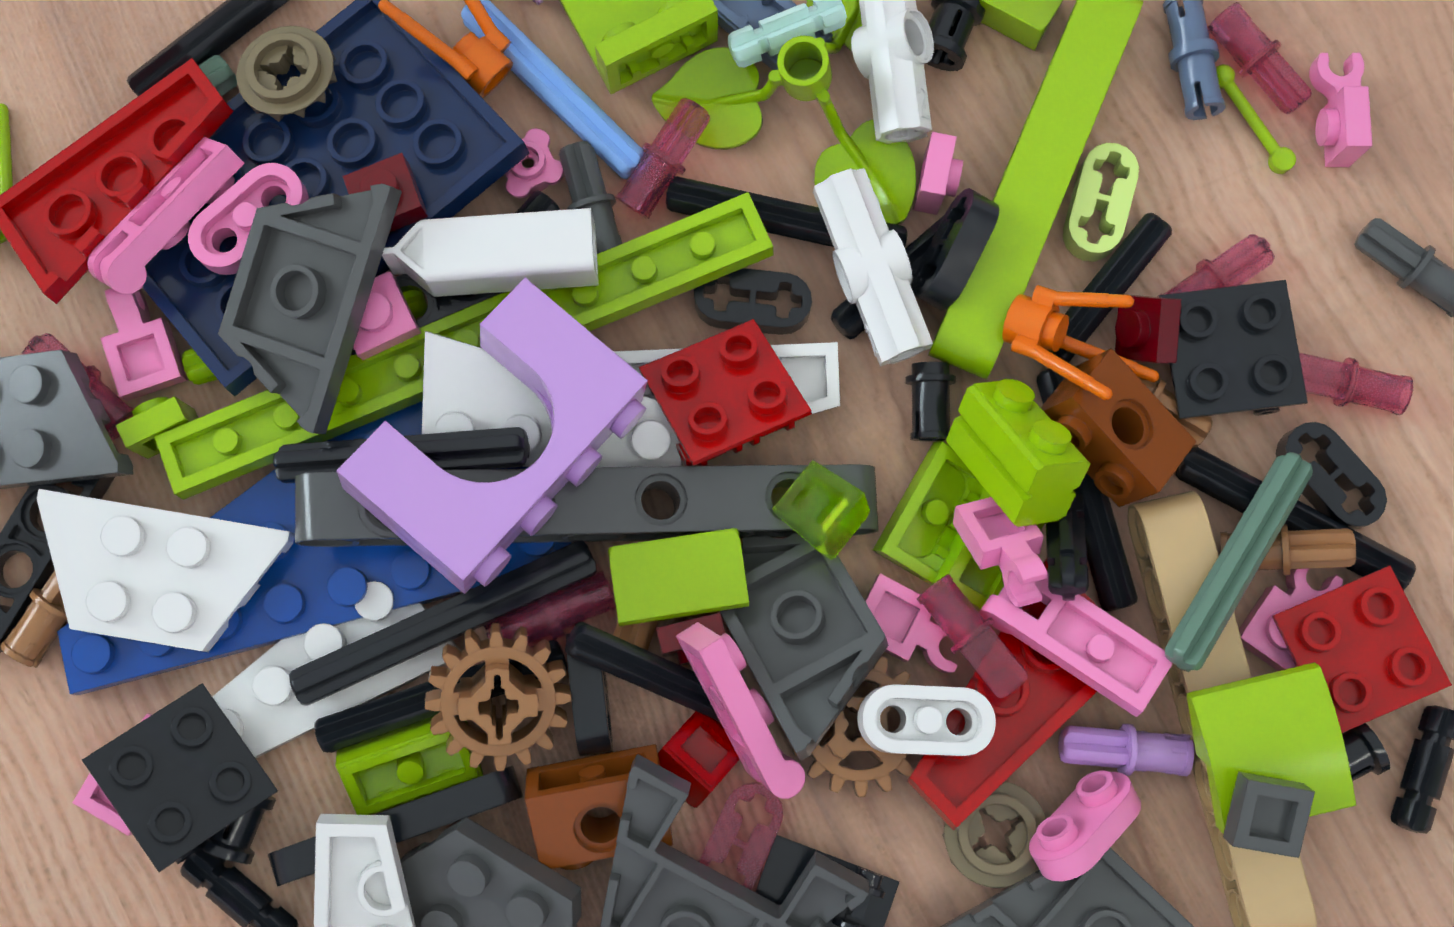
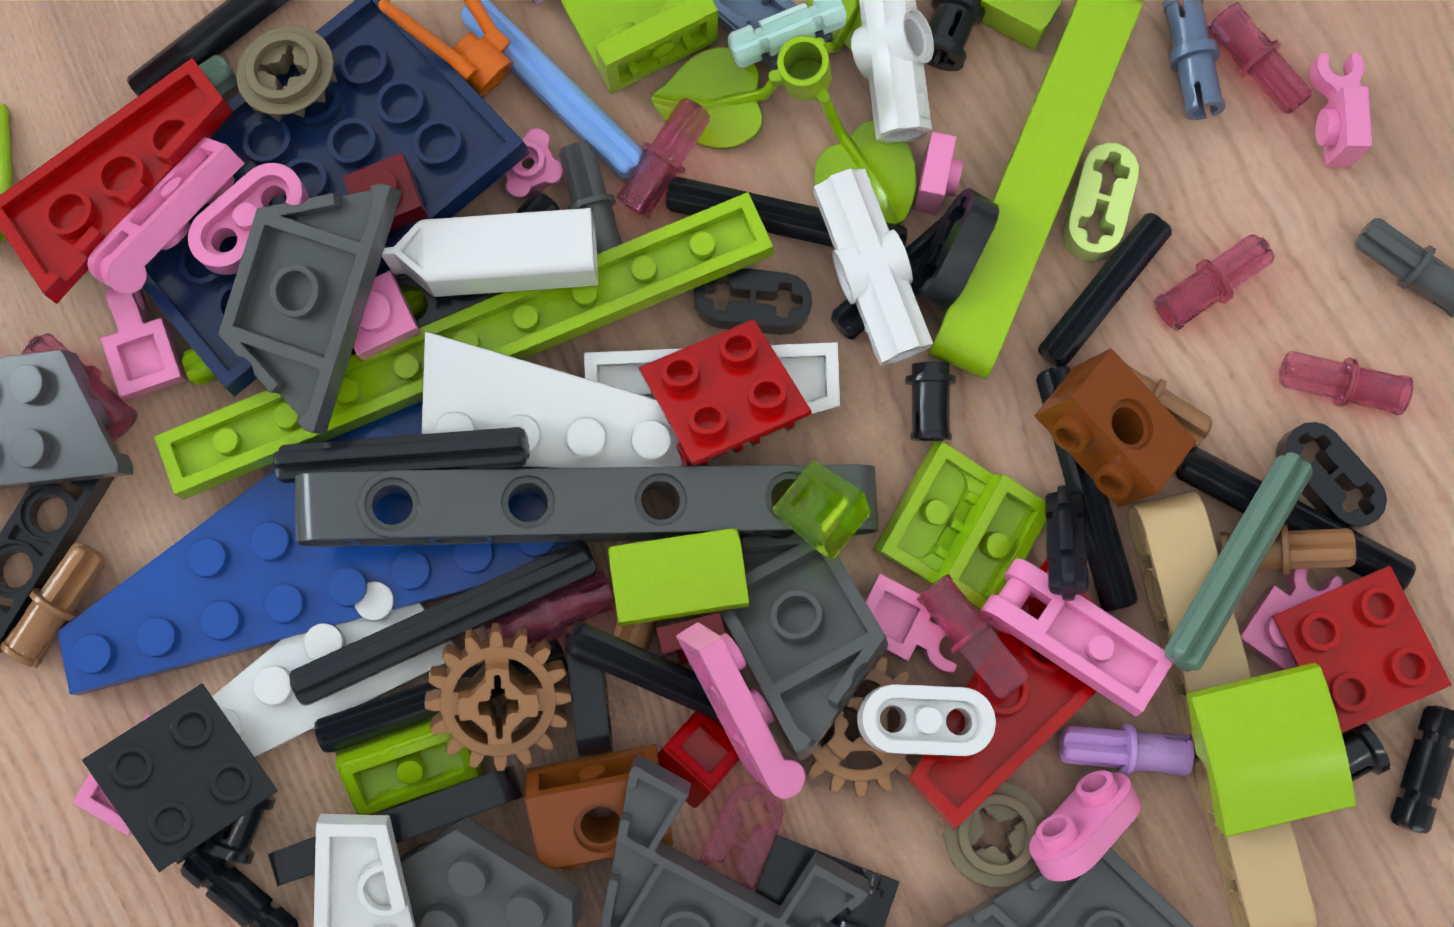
white wing [36,489,295,652] -> none
lime plate [115,396,199,459] -> none
lavender arch [337,277,648,594] -> none
lime brick [946,379,1091,527] -> none
bright pink plate [953,497,1048,608] -> none
orange plant [1002,285,1159,400] -> none
dark red plate [1115,295,1182,363] -> none
black hinge [1159,280,1308,419] -> none
lime hinge [1216,64,1296,174] -> none
dark grey plate [1223,771,1315,858] -> none

